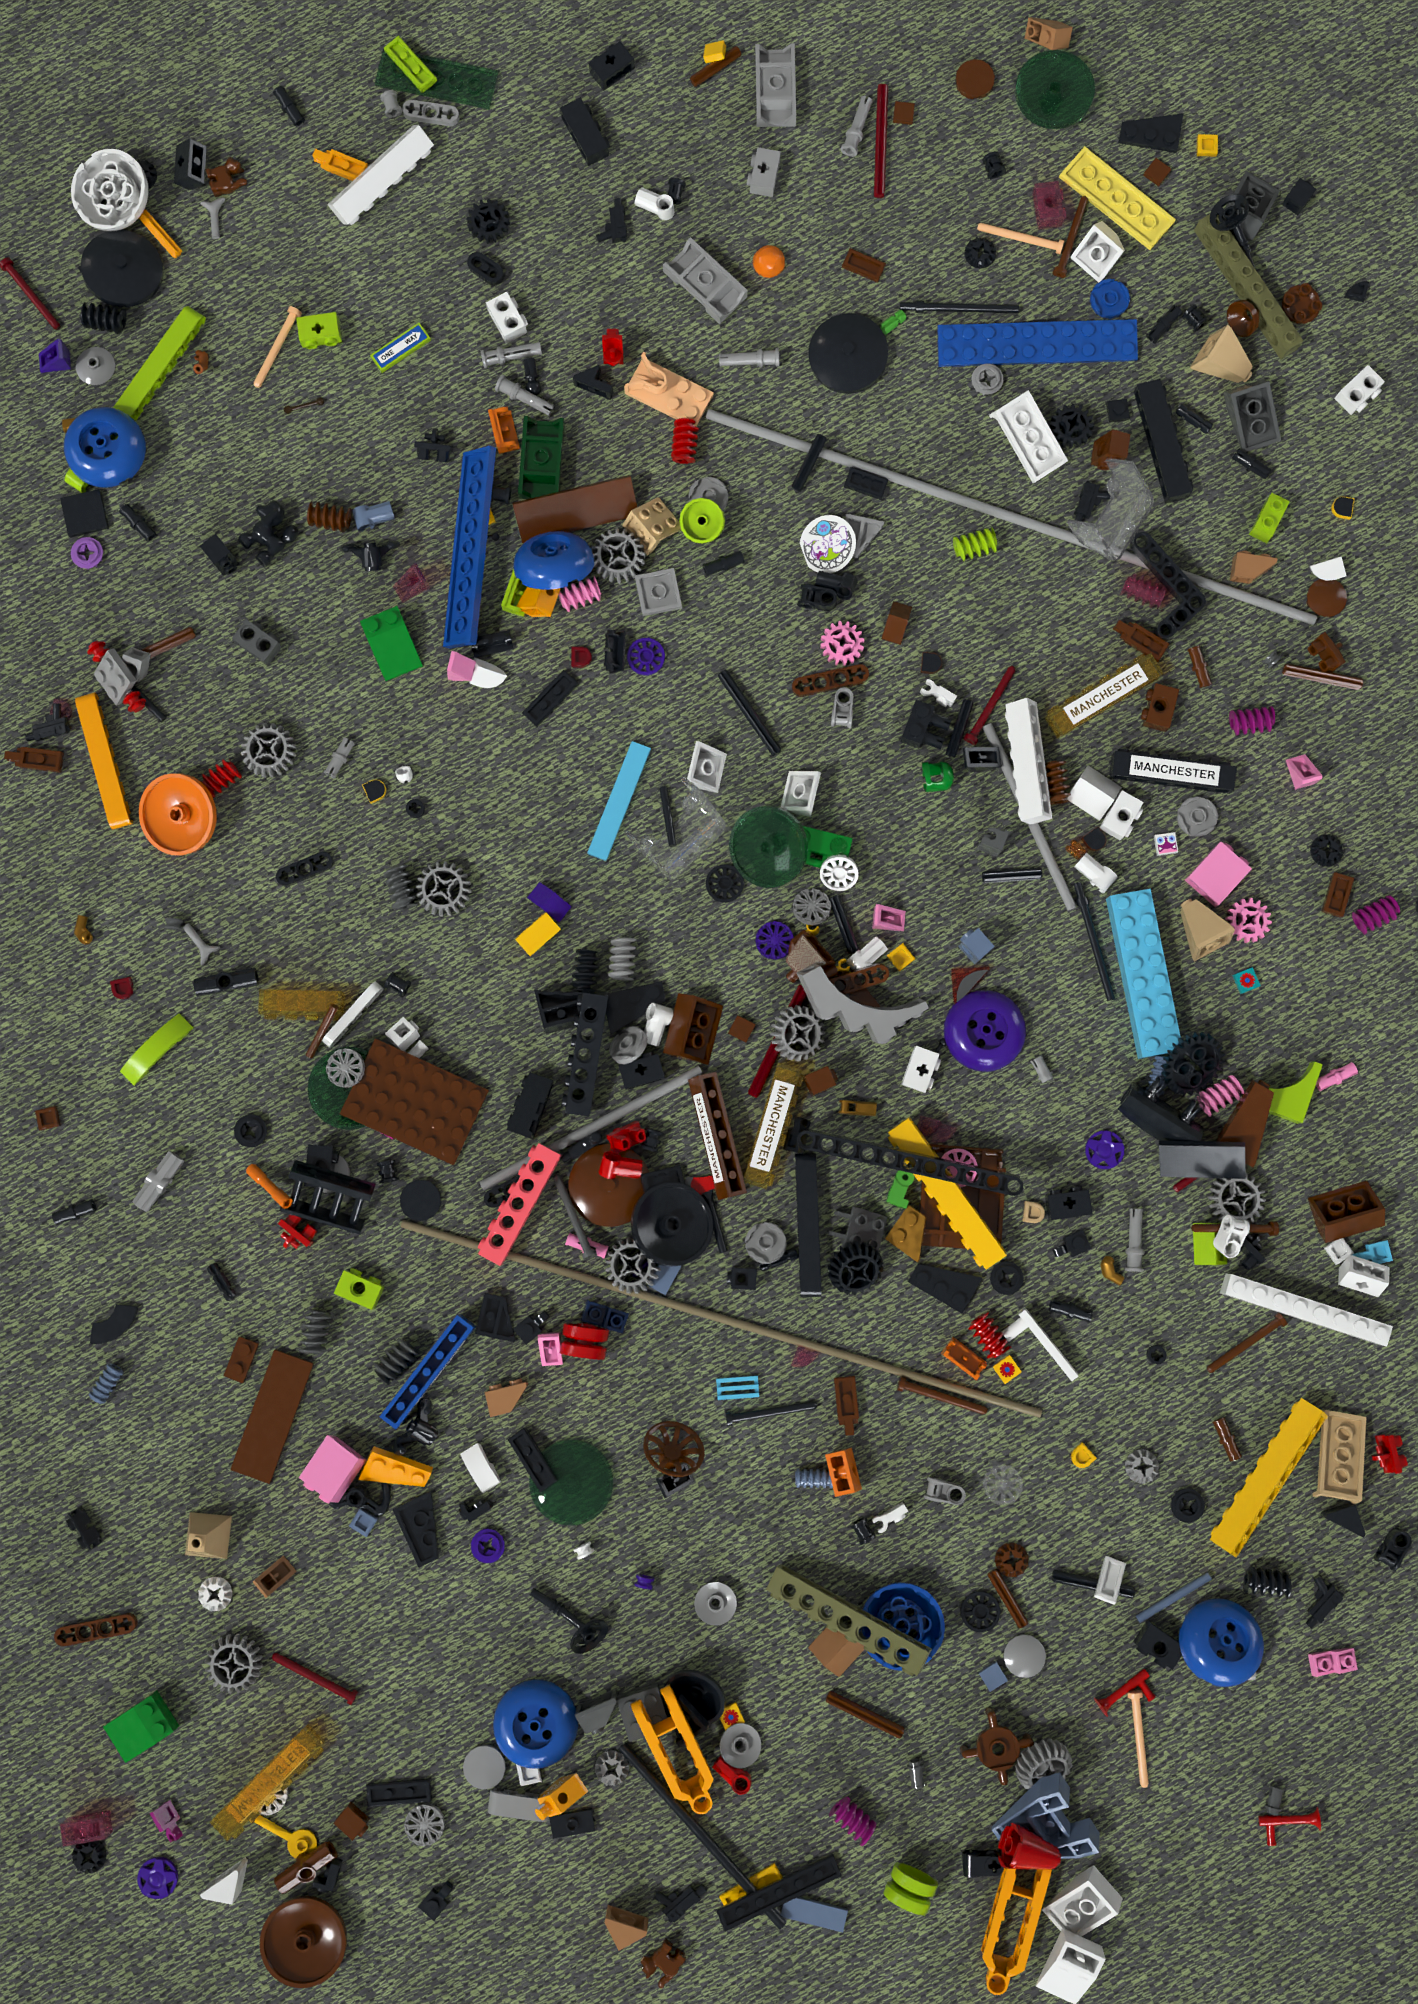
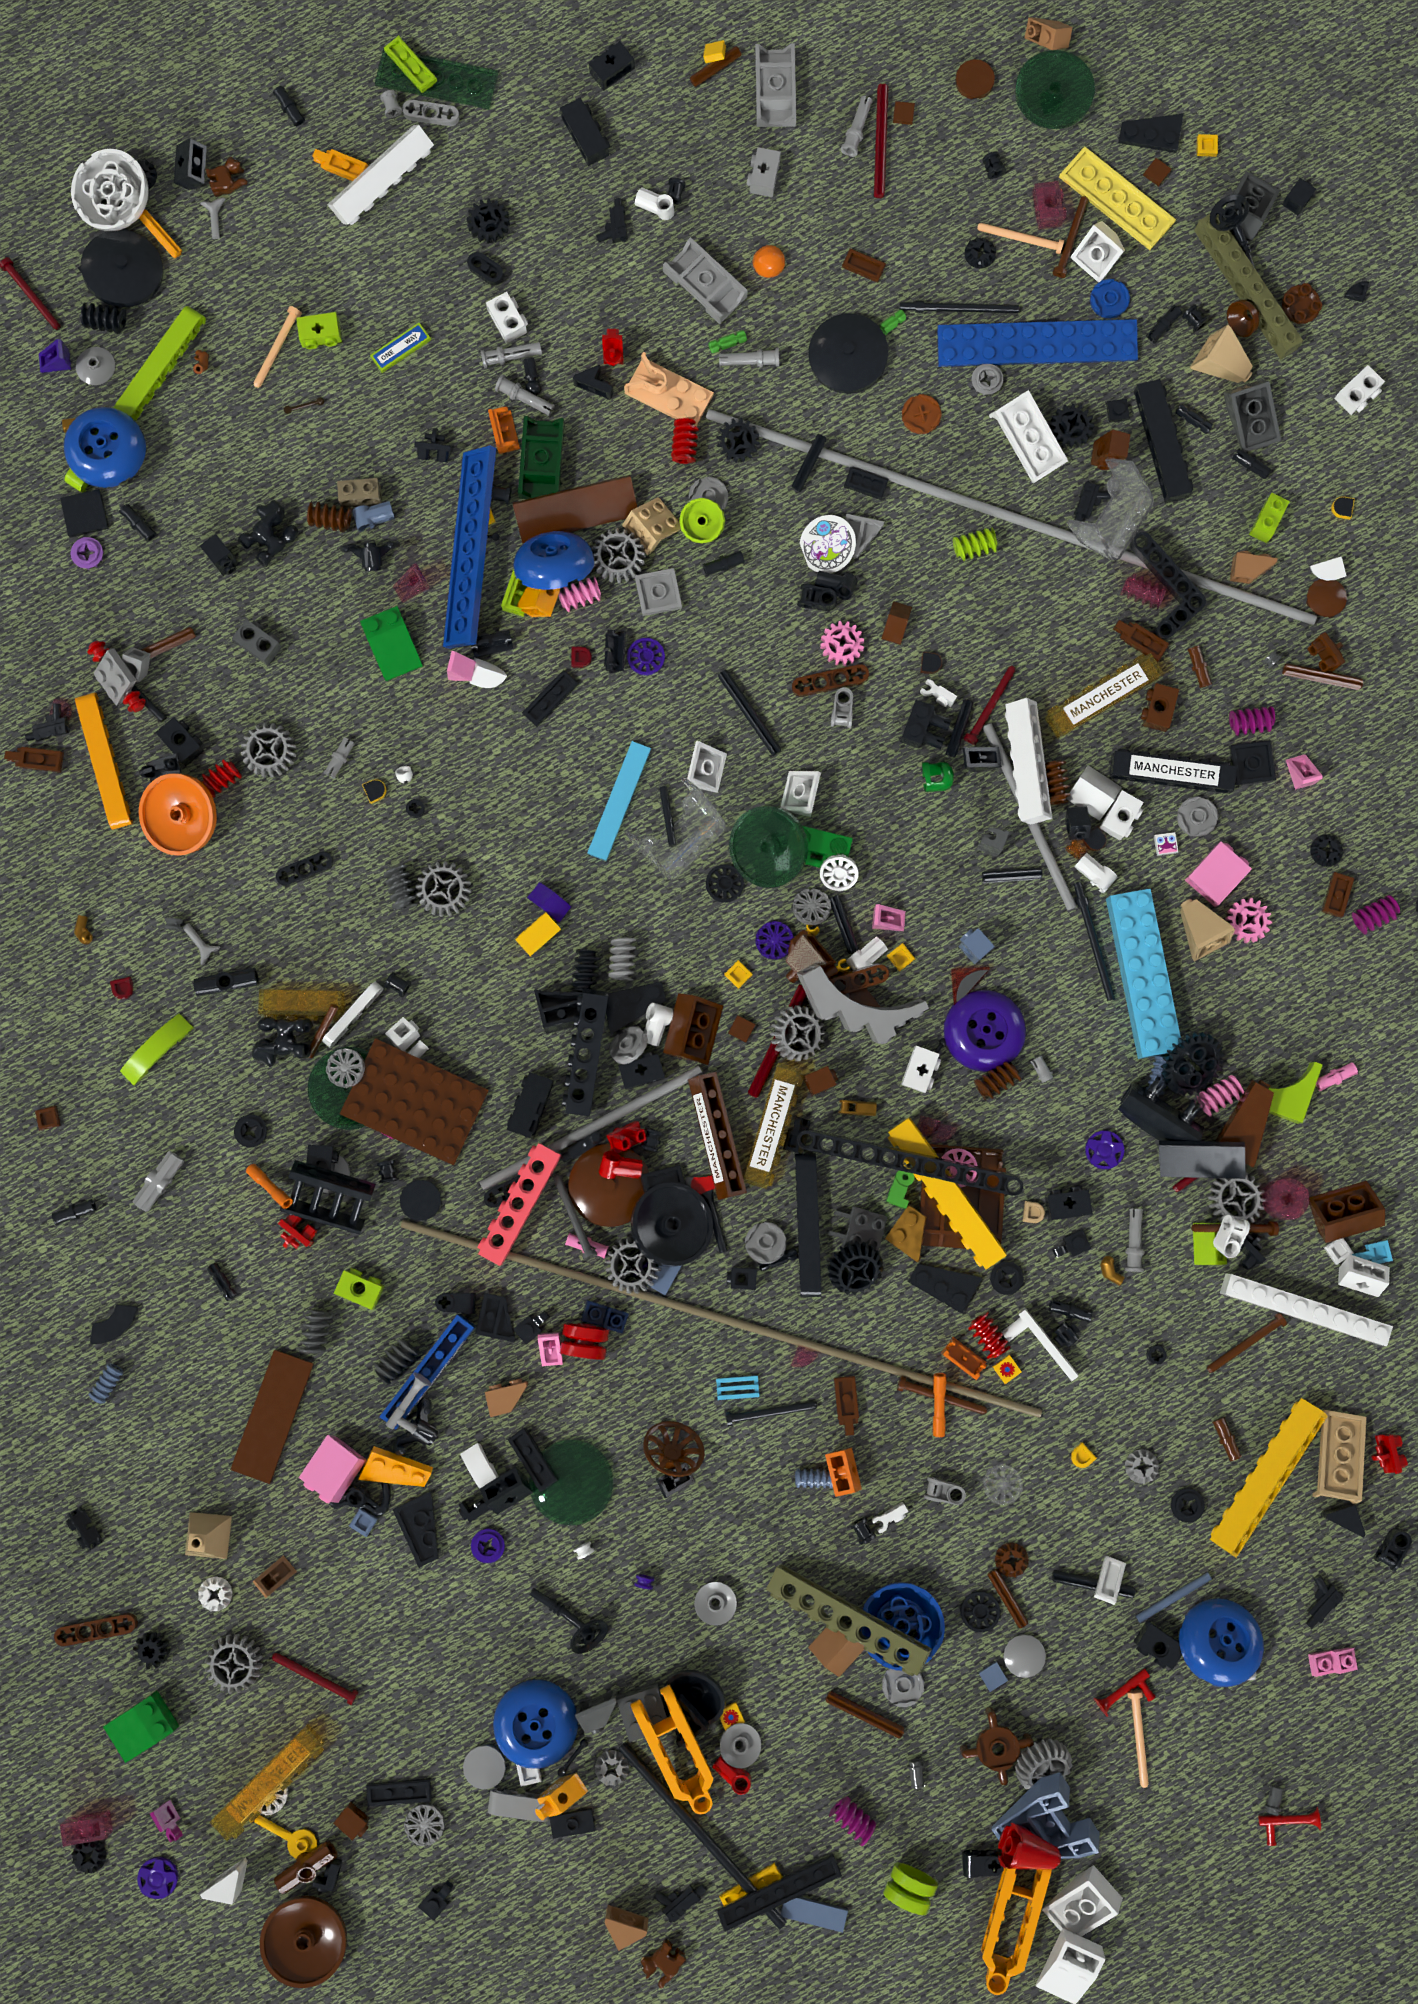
reddish brown plate [223,1336,260,1383] -> none
teal tile [1232,967,1261,994] -> none
black piece [1243,1566,1292,1600] -> none
none -> black gear [133,1631,170,1669]
none -> black hinge [139,753,181,782]
none -> black brick [155,717,204,766]
none -> black animal [252,1017,312,1067]
none -> dark tan brick [337,478,382,508]
none -> light grey piece [386,1372,432,1434]
none -> black piece [435,1292,476,1314]
none -> black brick [480,1467,533,1515]
none -> black hinge [557,1739,588,1777]
none -> bright green axle [708,330,747,353]
none -> black gear [716,418,760,463]
none -> yellow tile [724,960,753,989]
none -> light grey tile [882,1669,924,1707]
none -> dark orange tile [902,394,942,434]
none -> orange piece [933,1373,946,1437]
none -> reddish brown piece [974,1061,1022,1101]
none -> black gear [1054,1321,1080,1348]
none -> black brick [1065,806,1091,840]
none -> black tile [1229,740,1276,786]
none -> clear pink brick [1261,1178,1309,1220]

